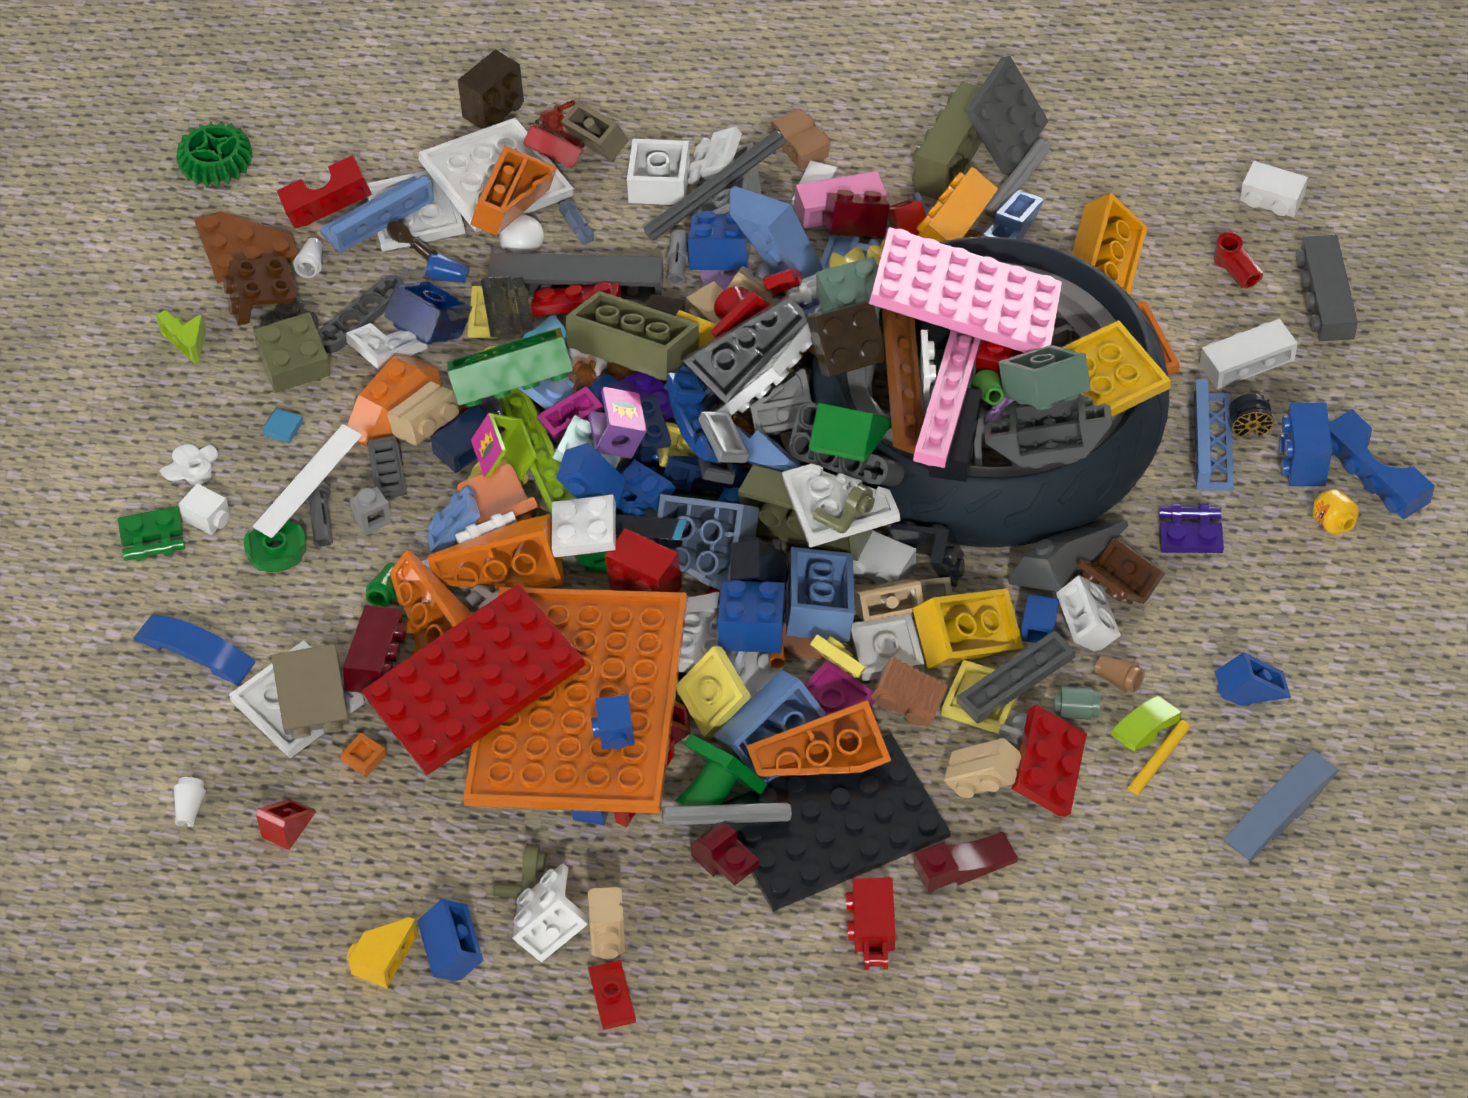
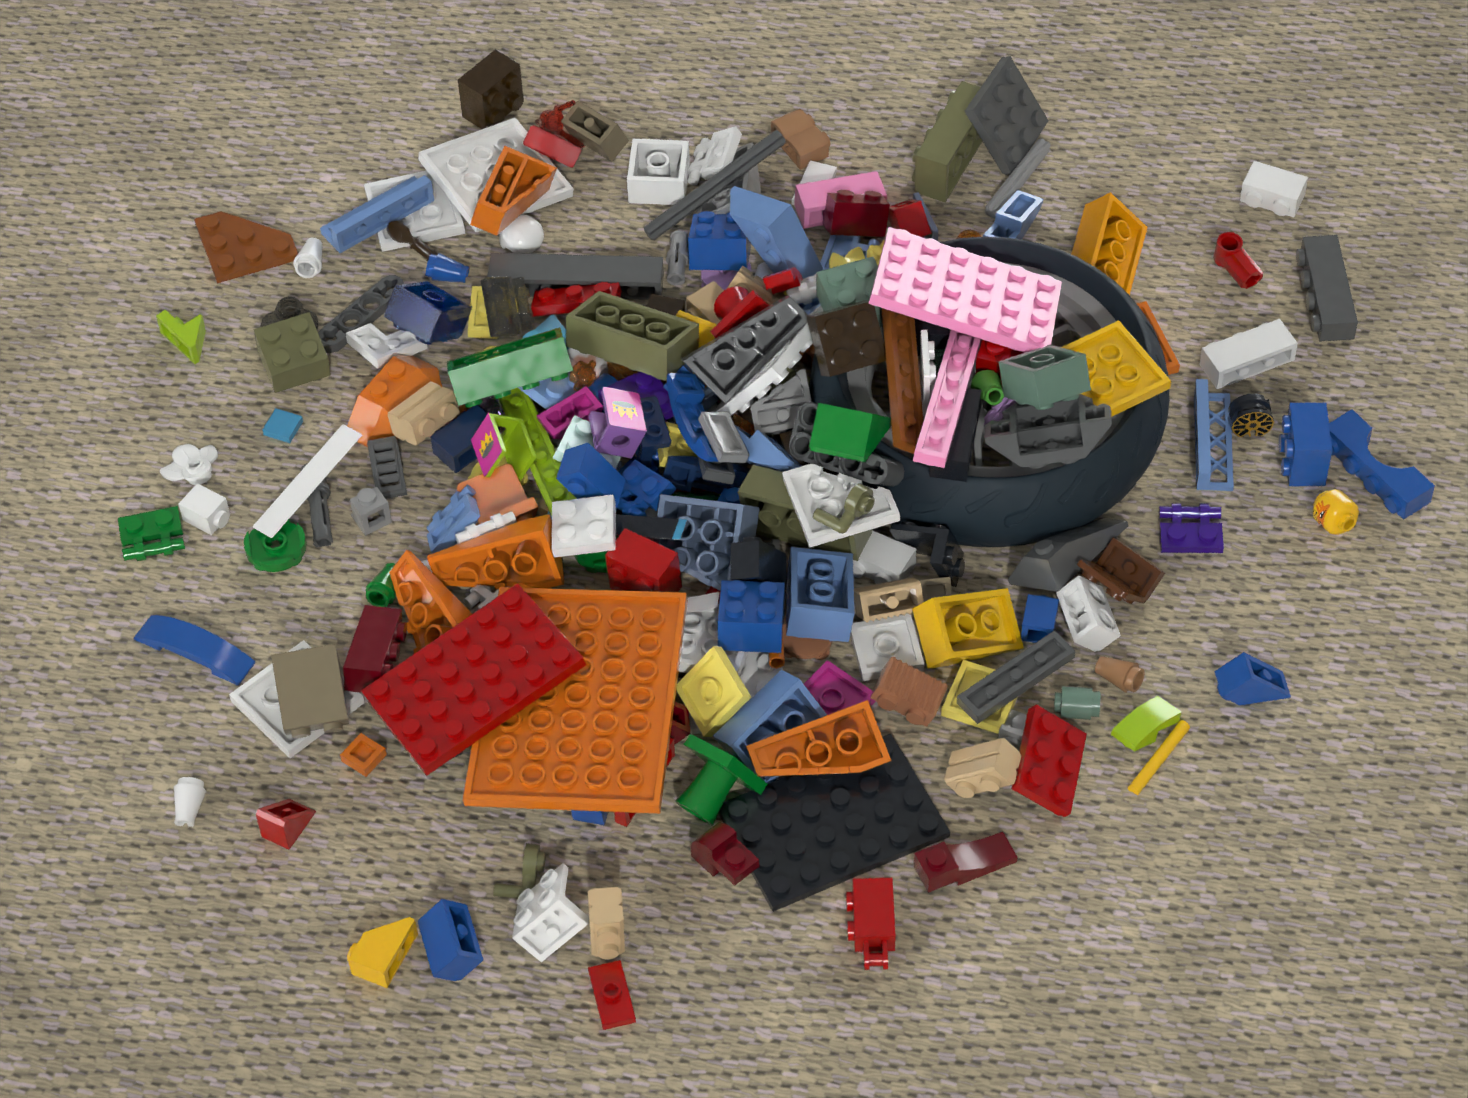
green gear [176,121,253,188] -> none
reddish brown bracket [223,257,297,326] -> none
red arch [276,155,372,229] -> none
sand blue axle [559,199,594,244] -> none
blue brick [591,694,635,750] -> none
light grey axle [662,803,792,825] -> none
light yellow wing [810,634,866,678] -> none
light orange slope [916,167,998,242] -> none
sand blue slope [1224,750,1339,862] -> none

